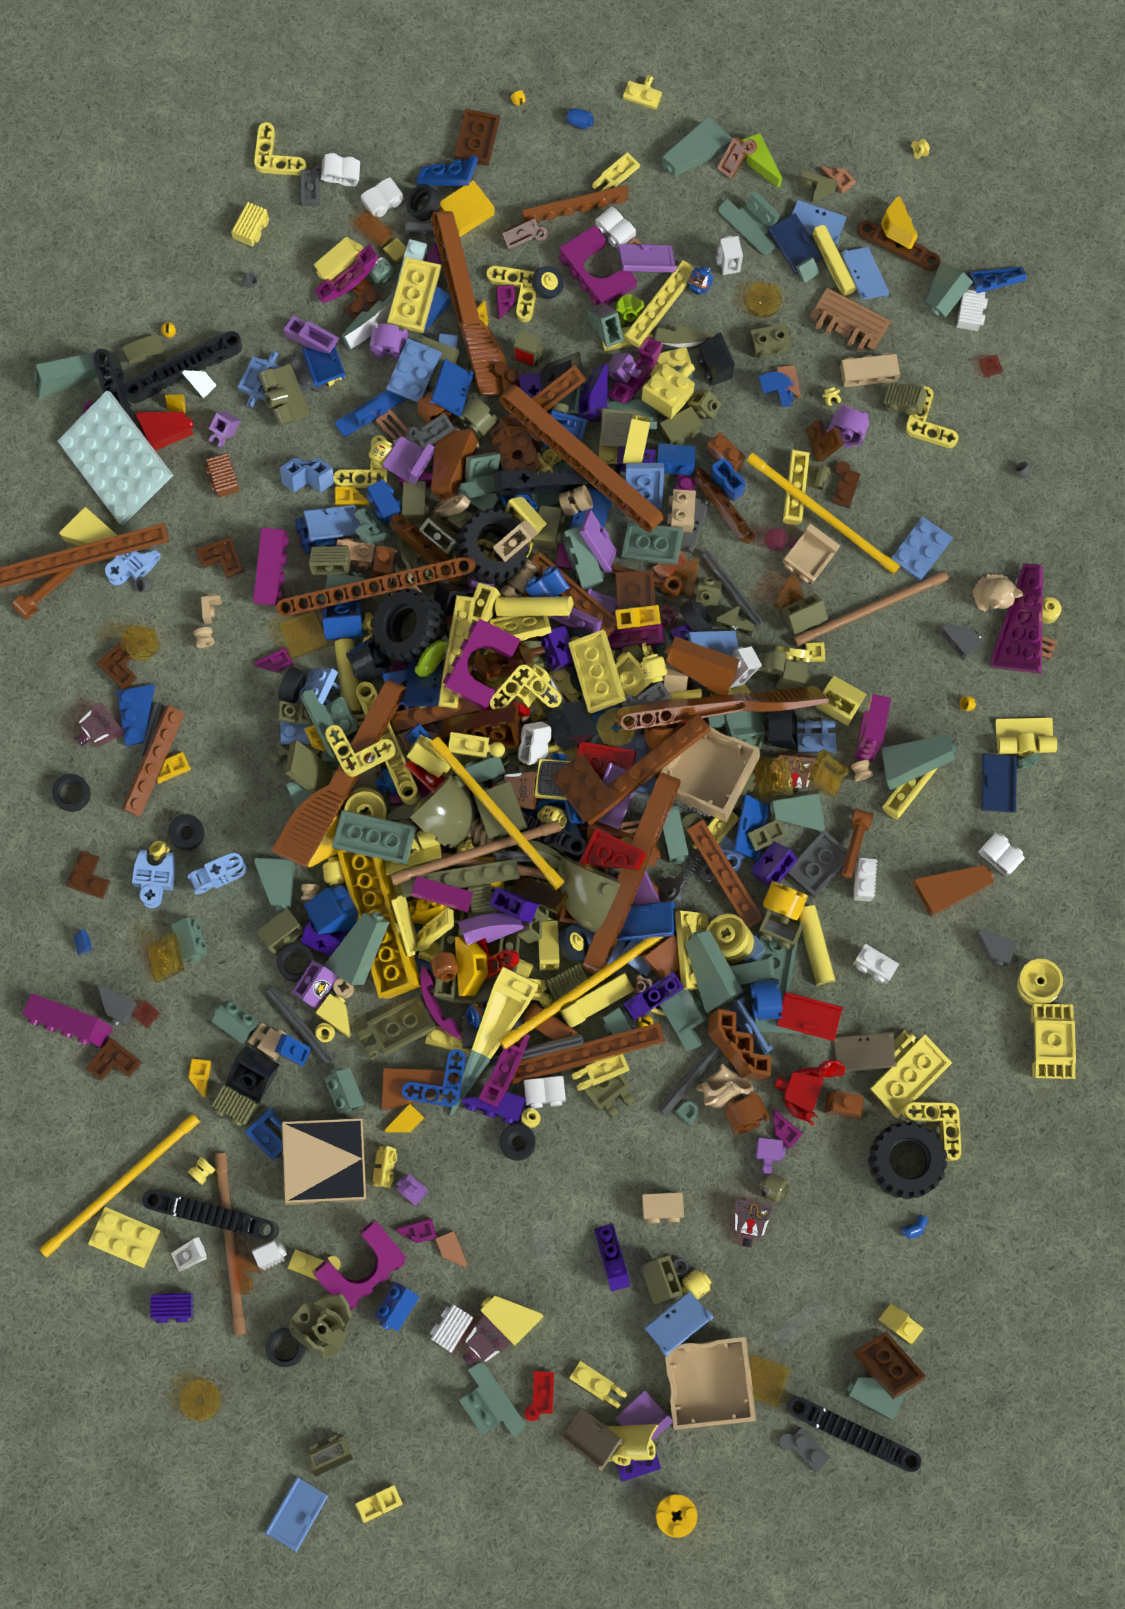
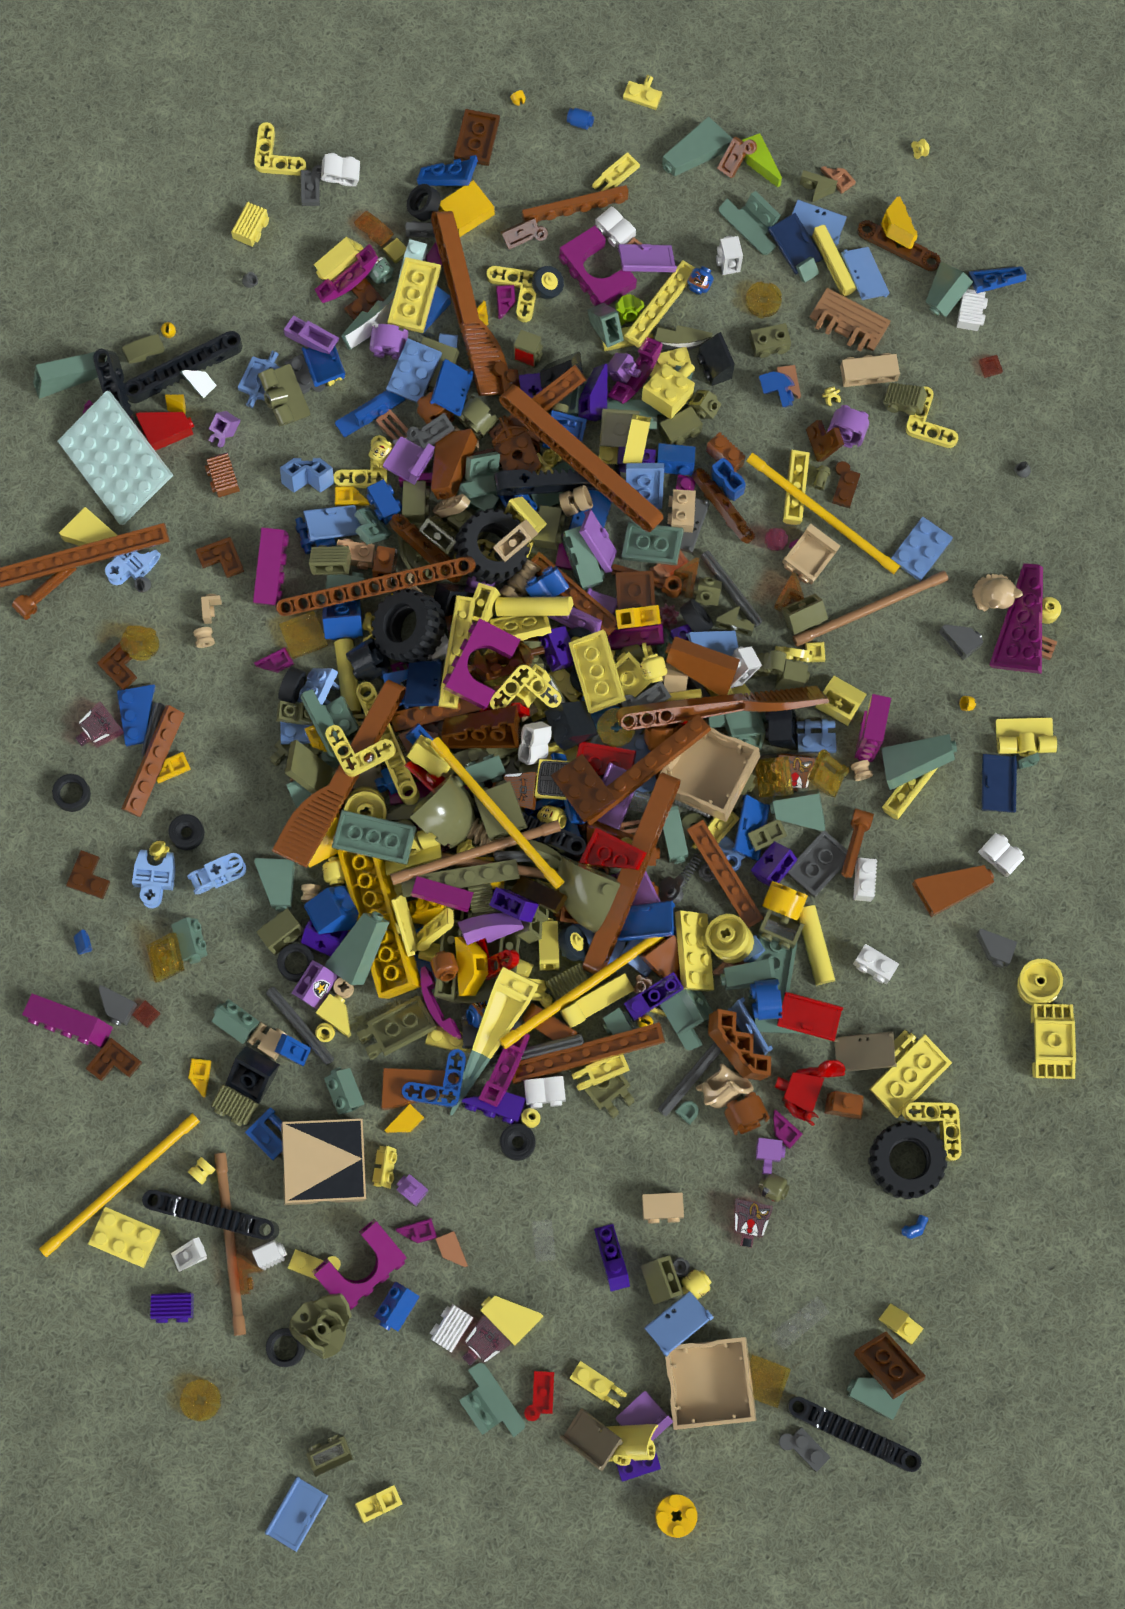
white brick [361,177,403,218] -> none
lime arm [415,640,448,677] -> none
light yellow plate [448,732,505,758] -> none
sand green slope [685,930,743,1013] -> none

